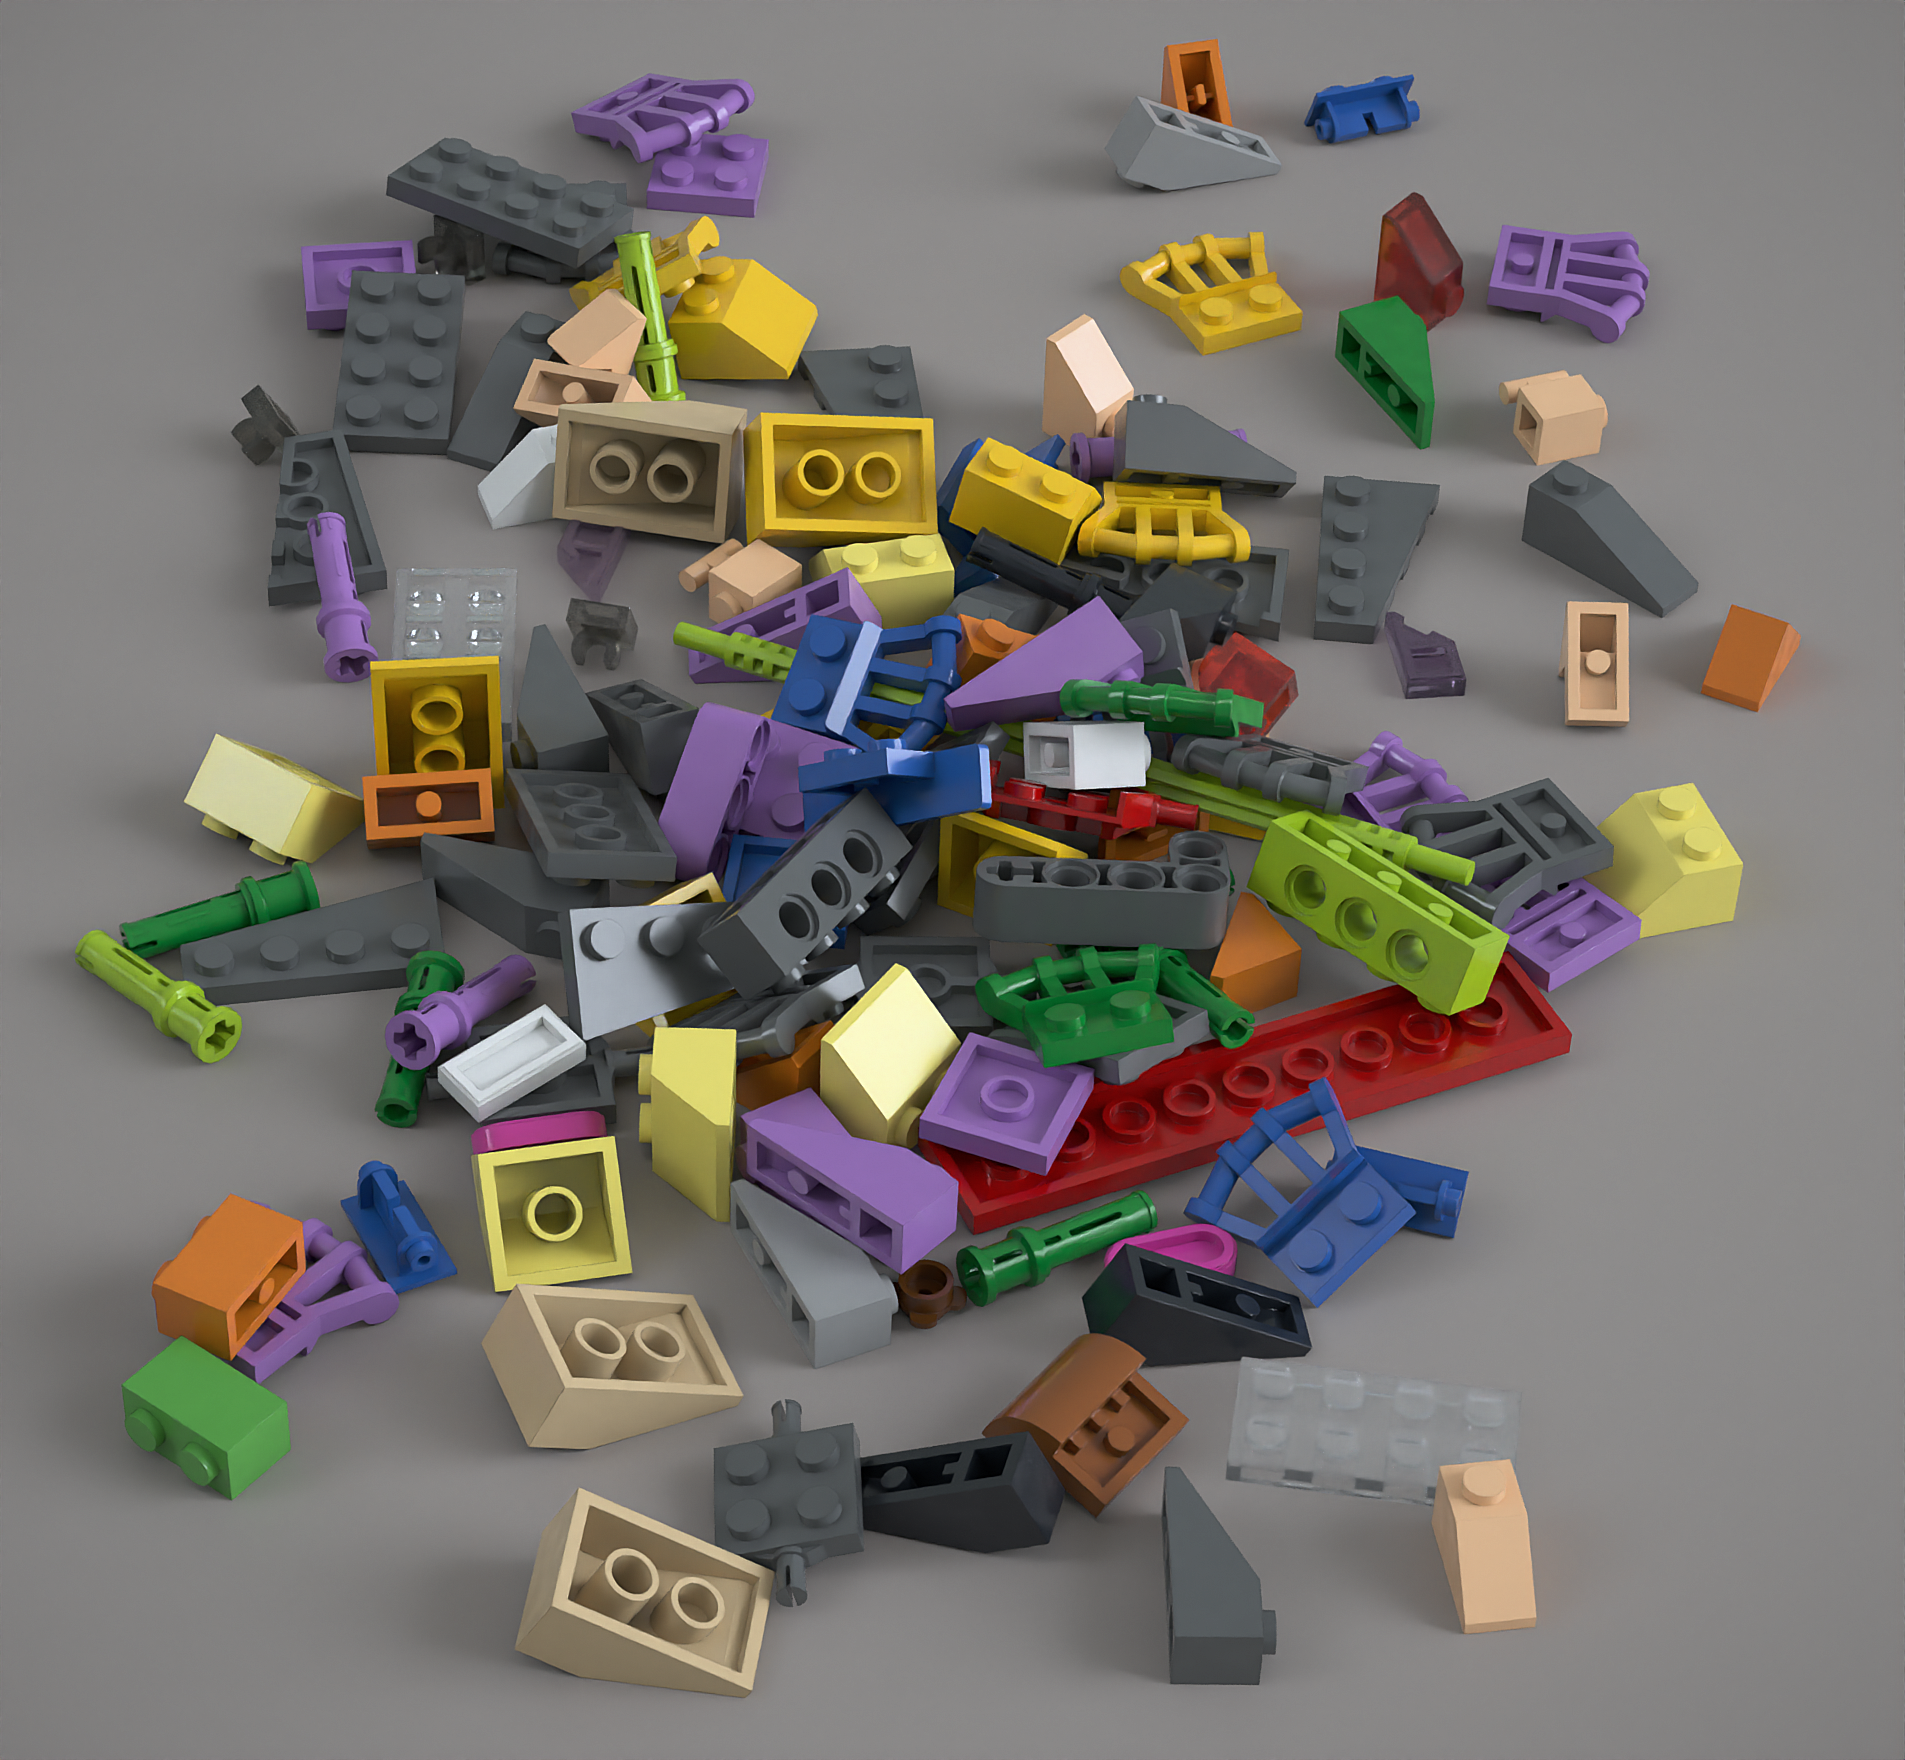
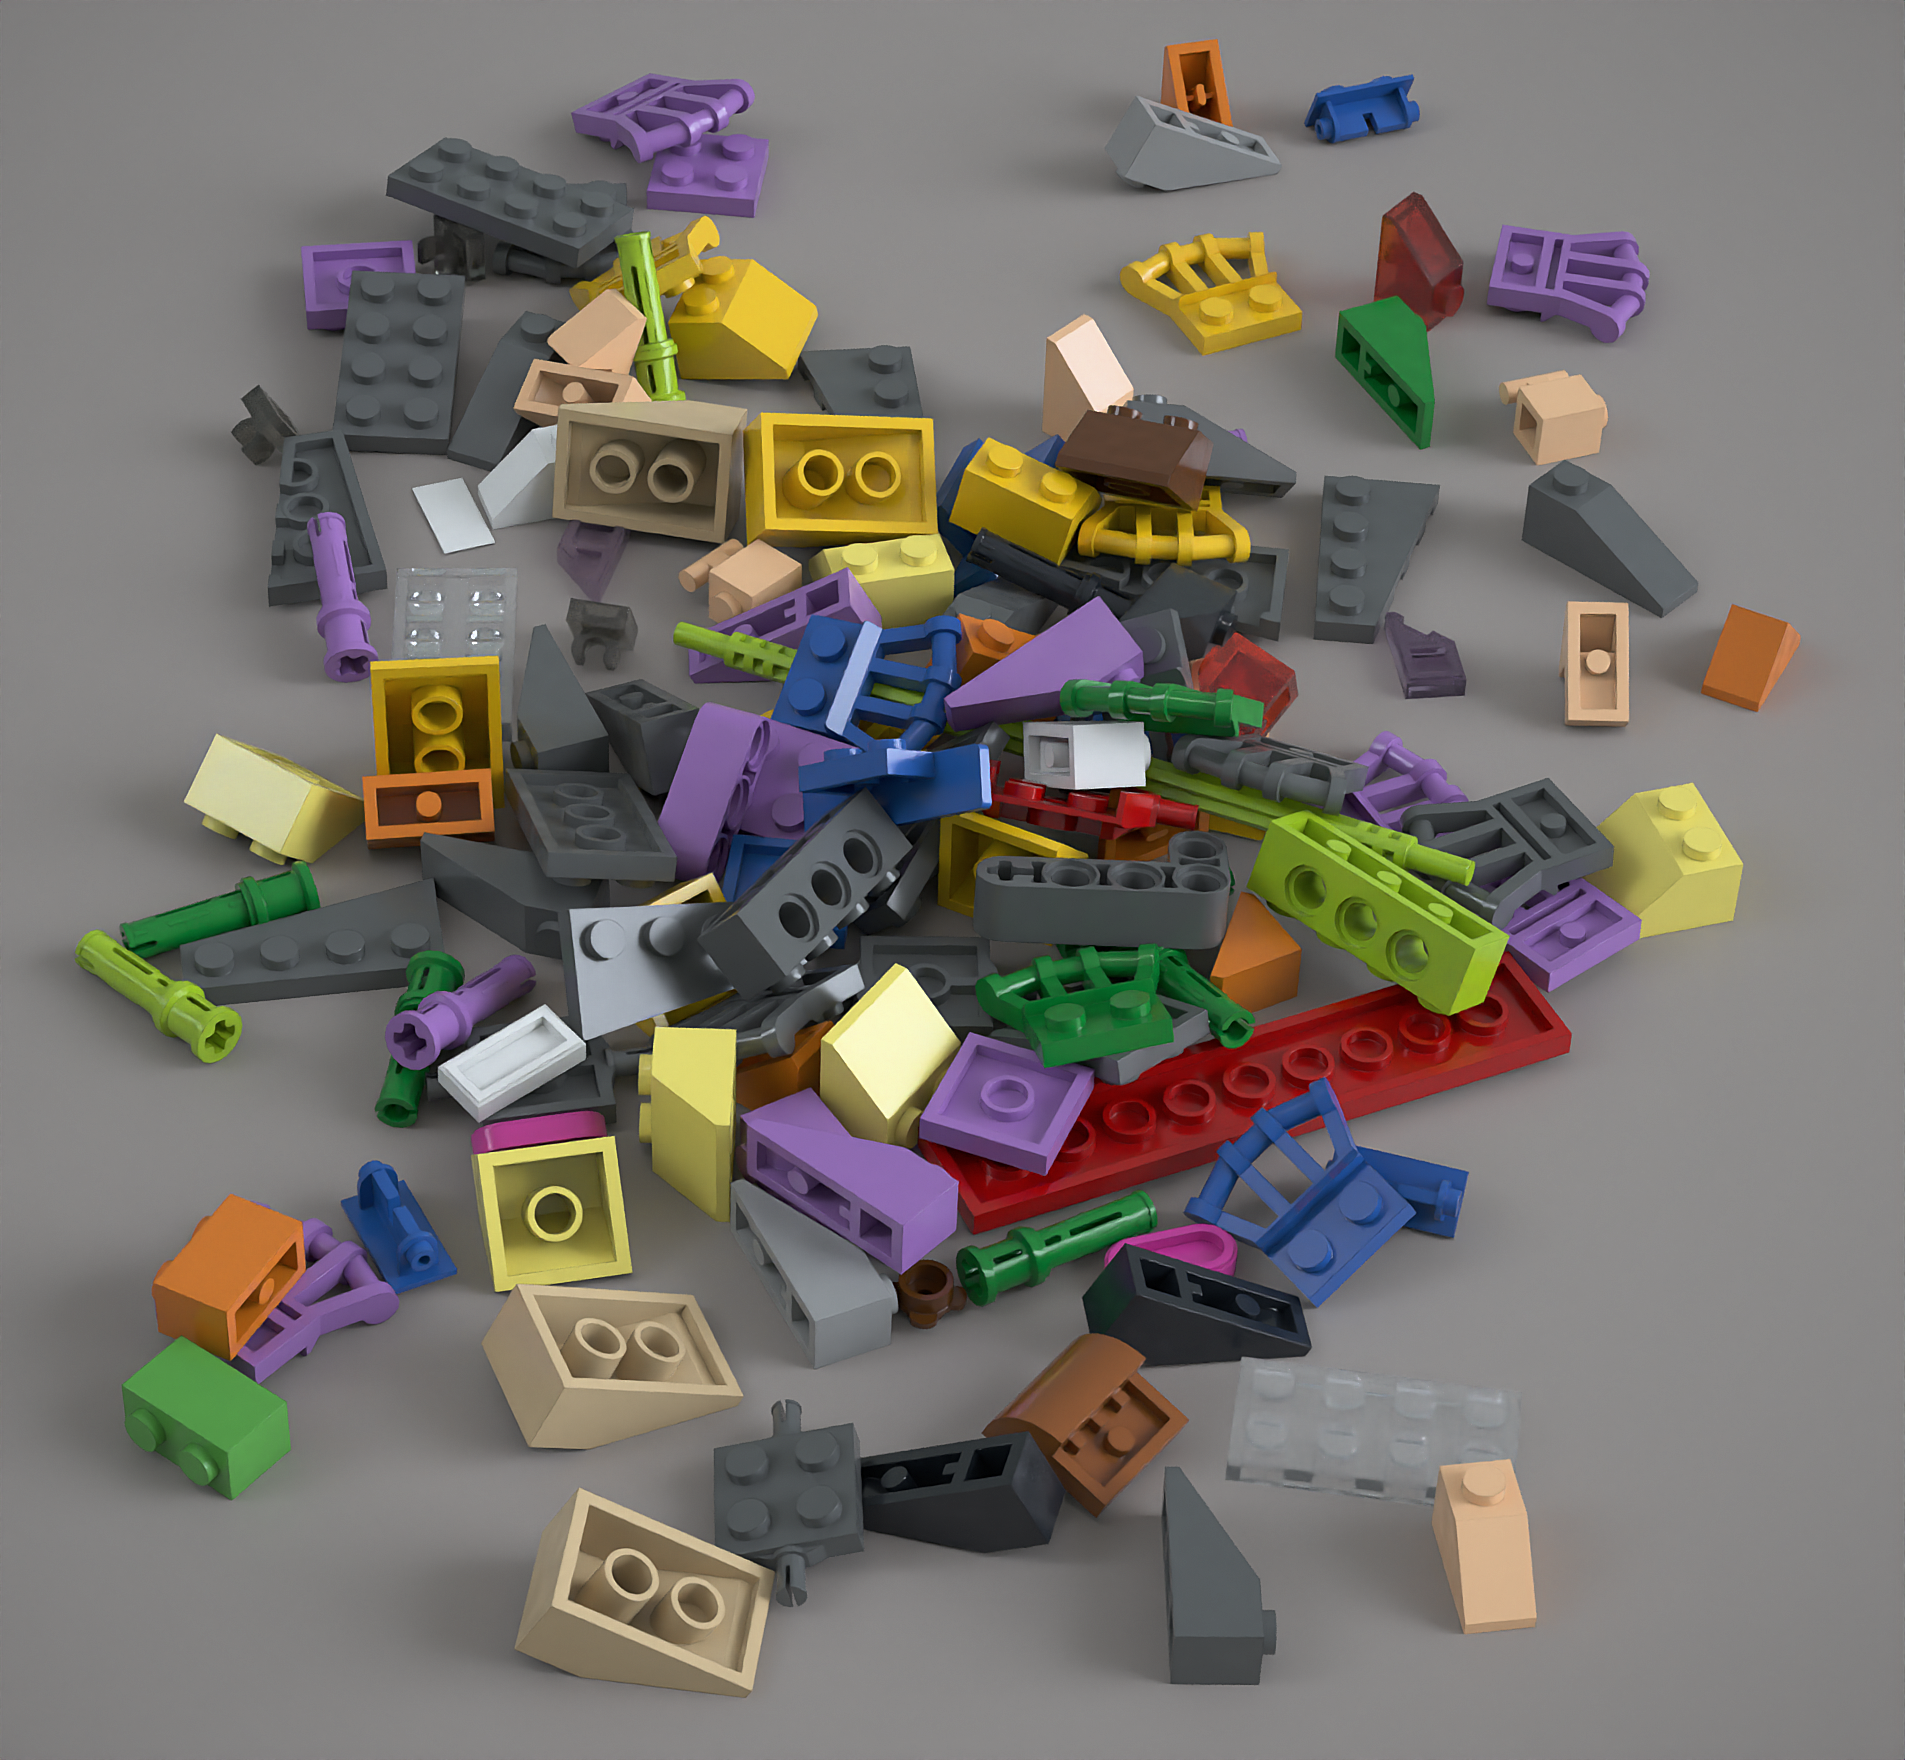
none -> white sticker [412,478,495,554]
none -> reddish brown slope [1055,405,1214,512]

